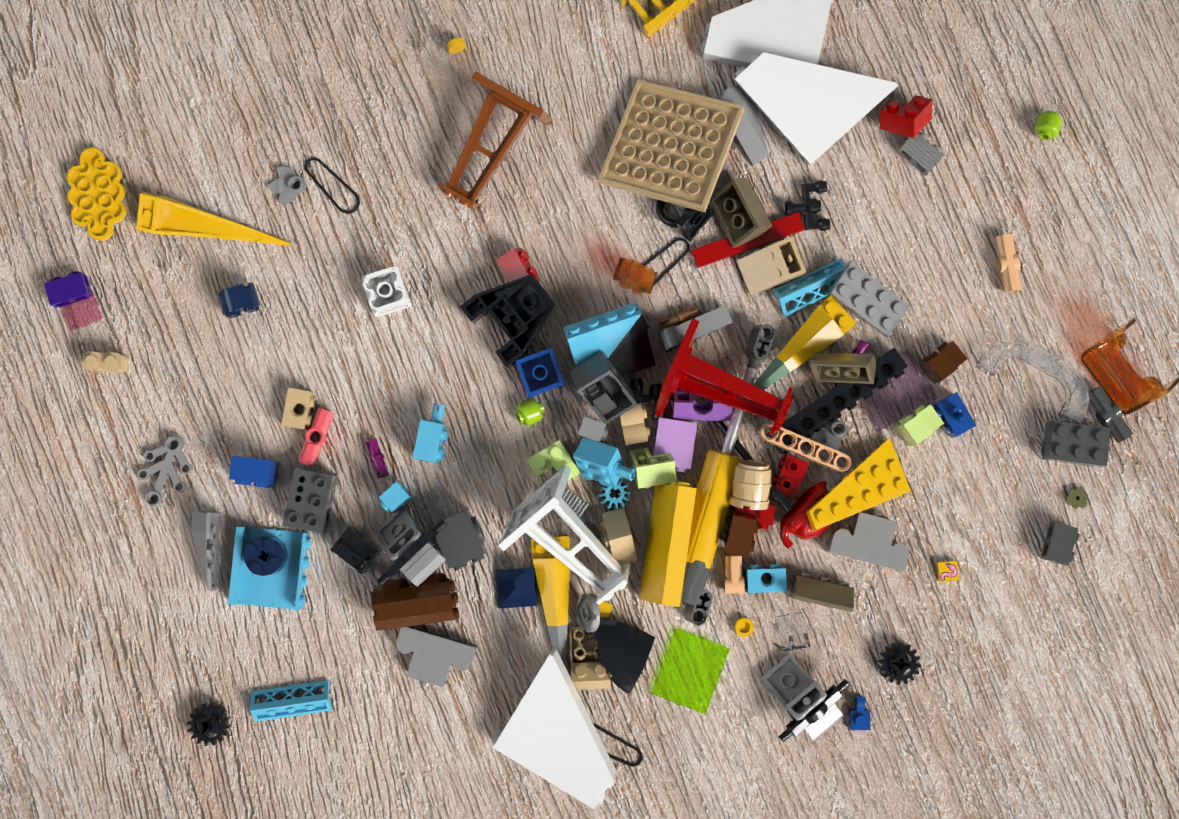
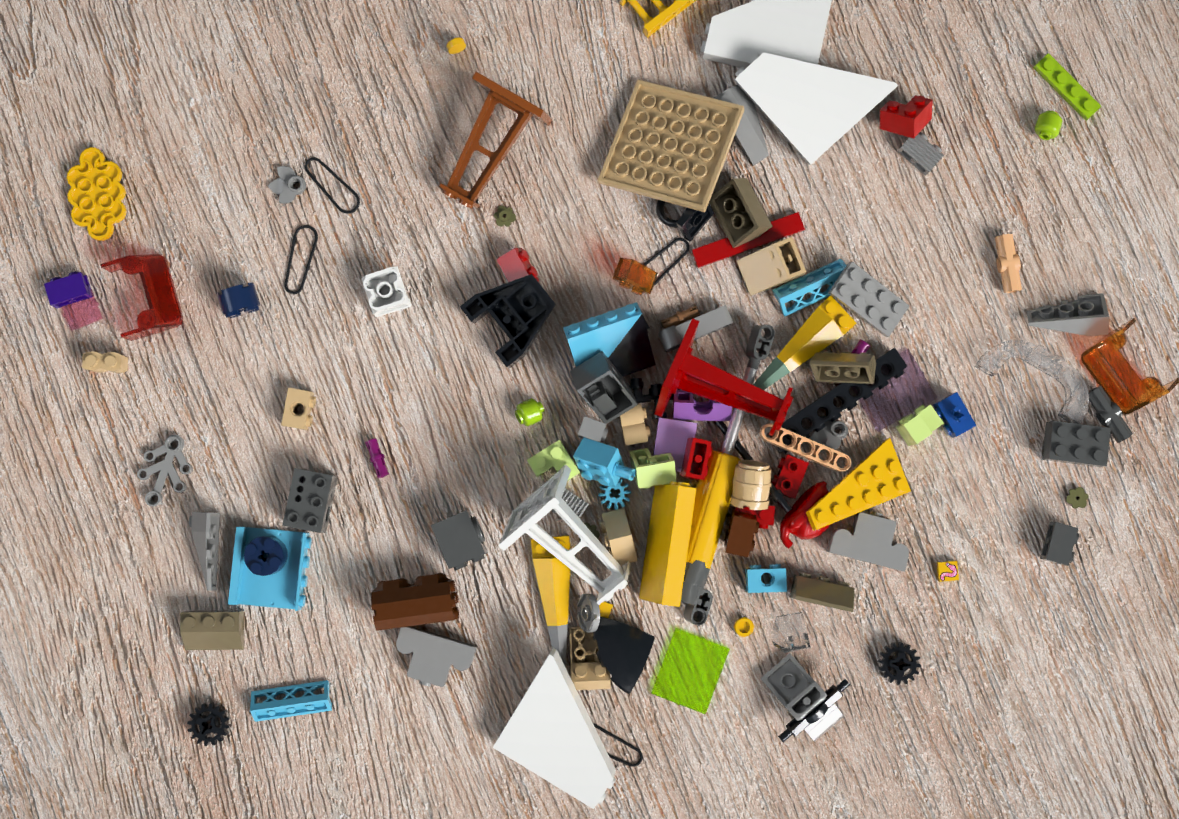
yellow plate [136,192,292,246] -> none
blue brick [229,456,279,488] -> none
coral piece [297,407,335,467] -> none
black piece [330,526,382,574] -> none
light grey piece [375,506,447,587] -> none
medium azure brick [379,482,414,512] -> none
medium azure brick [413,403,449,464] -> none
dark blue slope [496,567,537,609] -> none
blue brick [515,348,565,399] -> none
light nougat piece [723,556,745,594] -> none
black piece [785,180,830,231] -> none
blue plate [849,696,870,730] -> none
reddish brown brick [919,341,968,384] -> none
none -> clear red windscreen [100,254,183,341]
none -> dark tan slope [180,610,244,650]
none -> black piece [285,225,318,294]
none -> olive plant [494,206,516,227]
none -> red brick [680,437,712,480]
none -> light grey wedge [1027,293,1109,336]
none -> lime plate [1033,53,1101,121]

